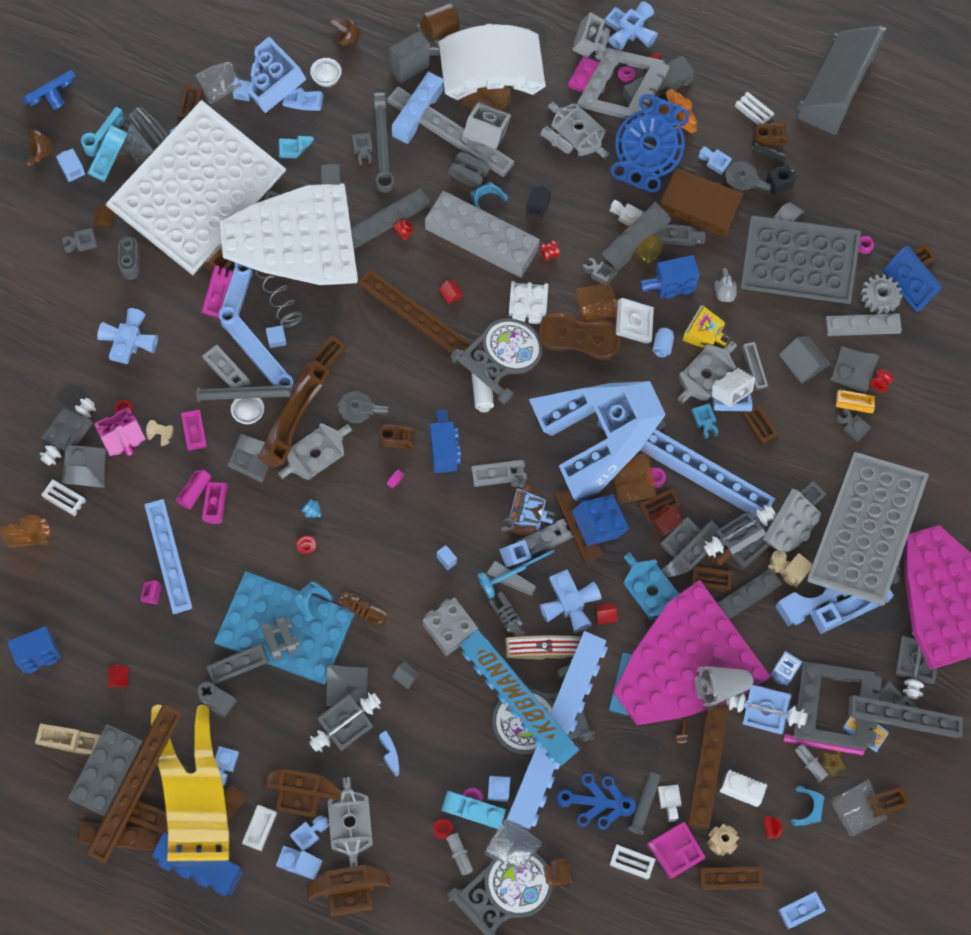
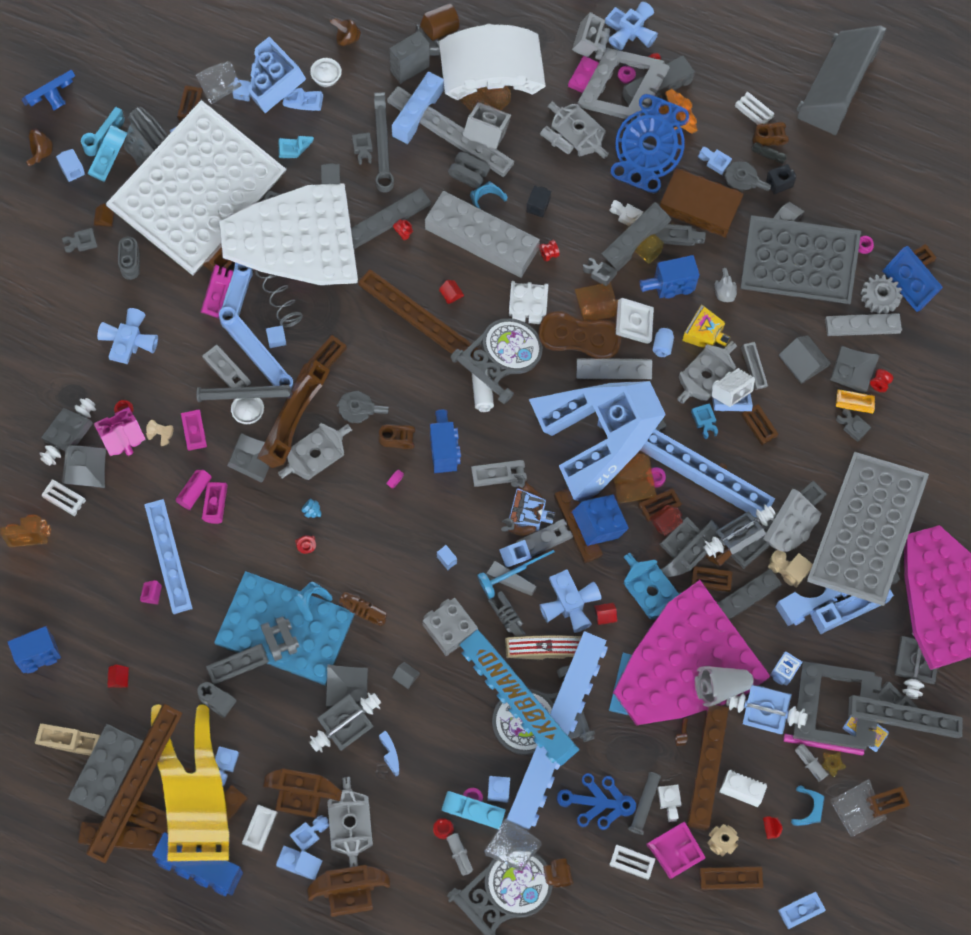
none -> light grey plate [576,359,652,379]

